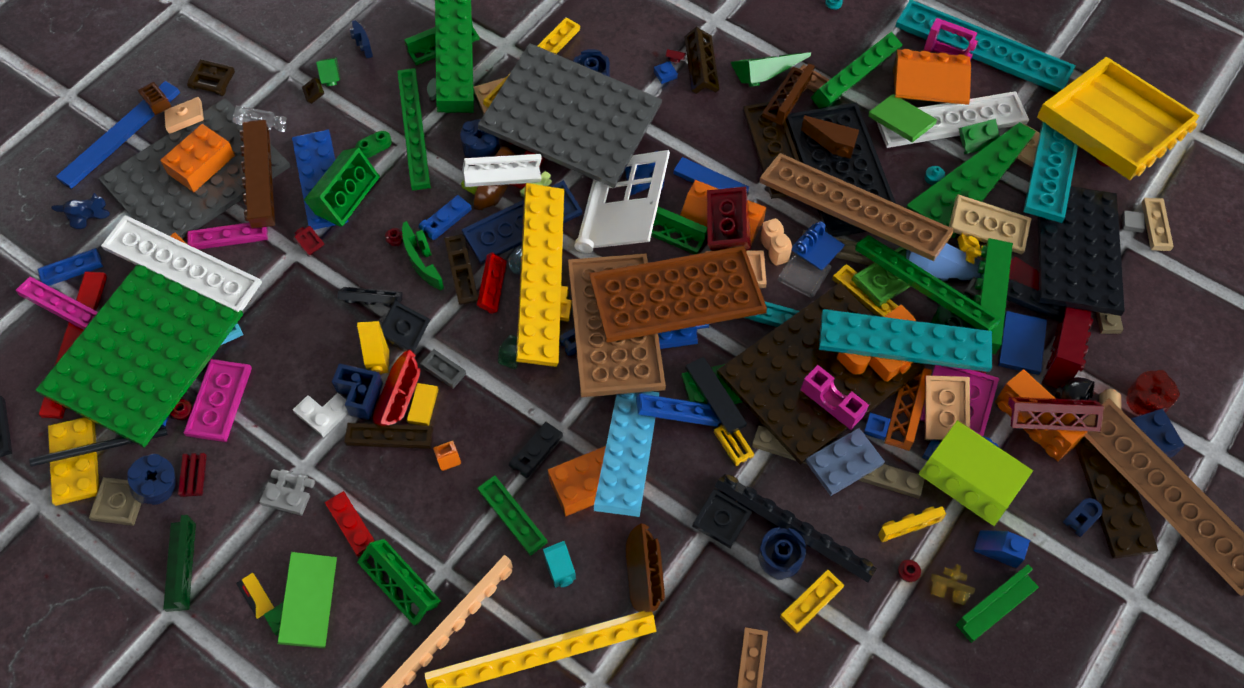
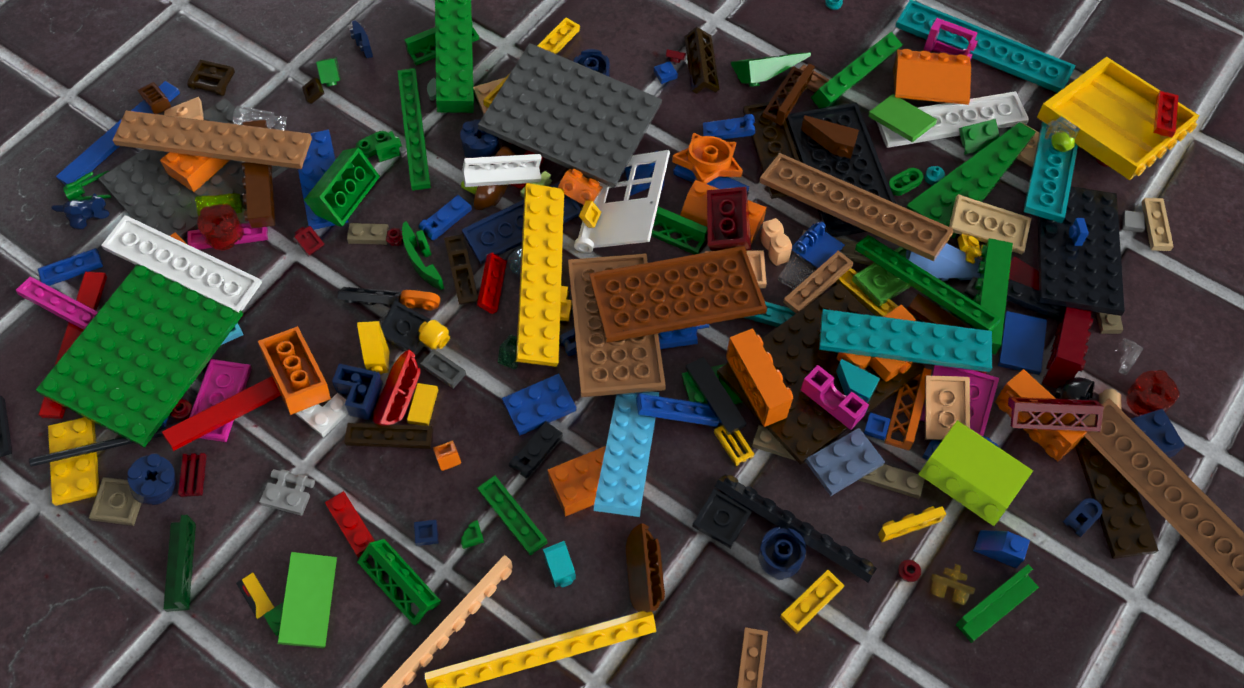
none -> green plant [63,171,111,201]
none -> medium nougat plate [113,110,312,169]
none -> red tile [162,376,281,451]
none -> clear neon green slope [195,194,242,216]
none -> clear red brick [197,204,244,250]
none -> orange brick [258,326,331,415]
none -> dark tan plate [347,223,389,245]
none -> green bracket [374,131,402,162]
none -> orange plate [399,290,441,311]
none -> dark blue plate [414,520,439,546]
none -> yellow head [418,320,450,350]
none -> green tile [461,520,484,549]
none -> blue plate [502,374,577,436]
none -> orange bracket [558,169,603,205]
none -> yellow plate [579,201,601,228]
none -> orange plate [672,133,743,184]
none -> blue plate [703,114,755,140]
none -> orange brick [726,328,793,427]
none -> medium nougat plate [783,251,853,314]
none -> teal slope [836,359,880,403]
none -> green plate [889,168,923,196]
none -> reddish brown tile [907,293,971,328]
none -> clear bracket [1045,116,1080,140]
none -> lime plate [1051,131,1075,152]
none -> blue plate [1069,218,1089,246]
none -> clear bracket [1116,338,1143,376]
none -> red plate [1153,91,1179,138]

